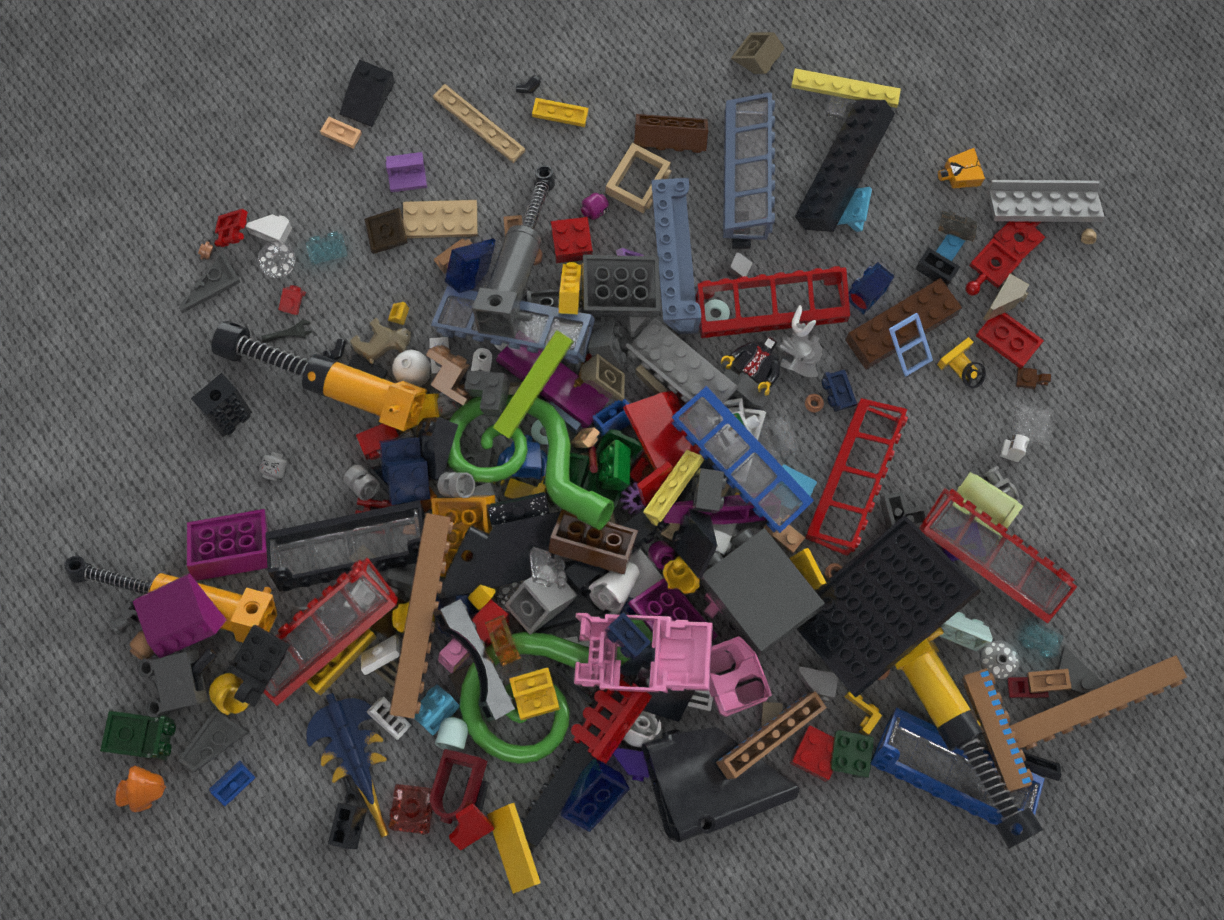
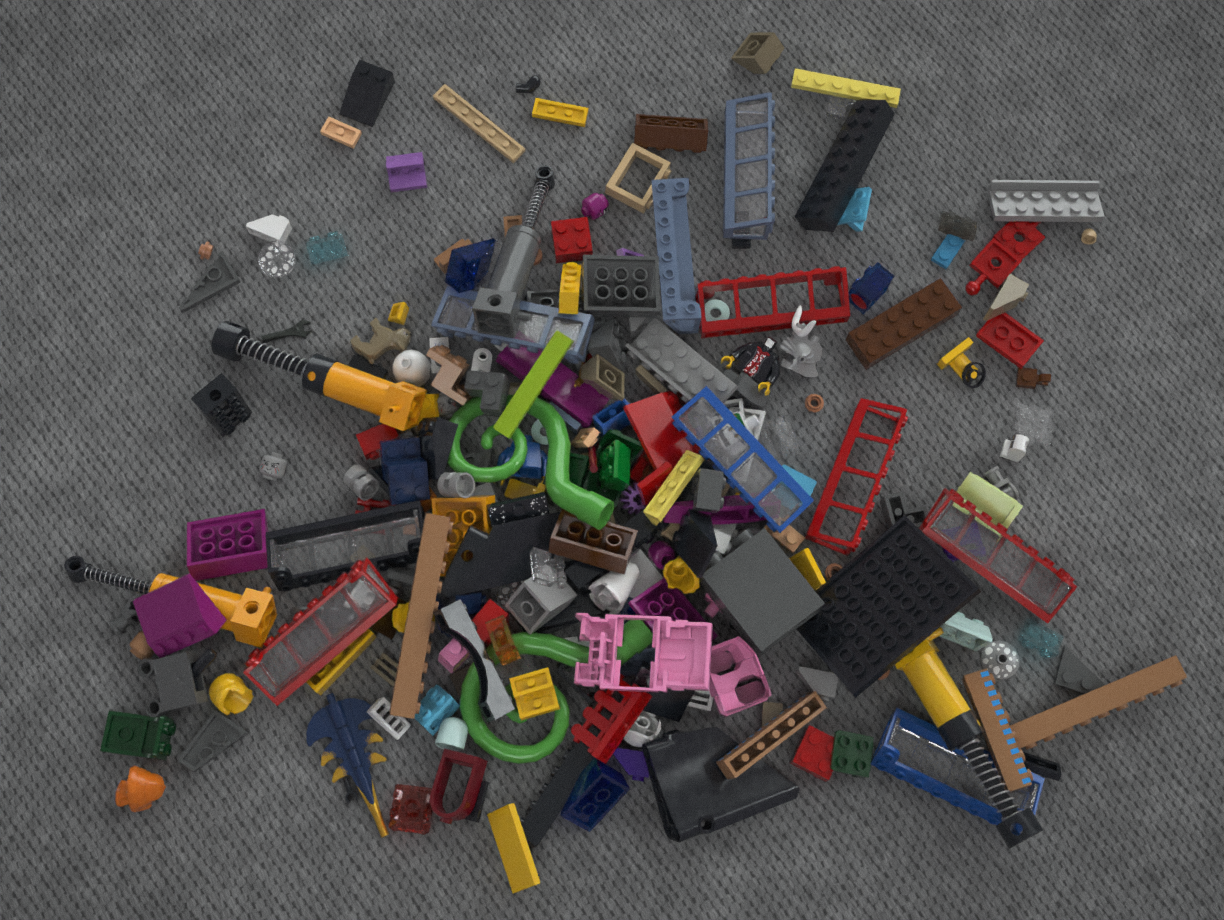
blue slope [209,760,256,806] -> none
red plate [214,209,248,247] -> none
black plate [227,625,290,707] -> none
red bracket [278,285,306,315] -> none
black arm [322,339,346,360] -> none
black brick [328,803,367,849] -> none
white plate [361,634,400,675] -> none
dark brown tile [364,208,408,254] -> none
tan plate [403,200,478,238] -> none
red tile [449,803,495,851] -> none
yellow slope [468,585,496,610] -> none
dark blue bracket [605,612,651,660] -> none
light grey slope [728,252,752,277] -> none
dark blue bracket [821,369,857,412] -> none
yellow bracket [844,691,882,736] -> none
light blue window [889,313,933,377] -> none
black brick [915,247,960,287] -> none
light orange torso [938,148,985,188] -> none
dark red slope [1007,677,1049,698] -> none
medium nougat plate [1027,669,1071,693] -> none

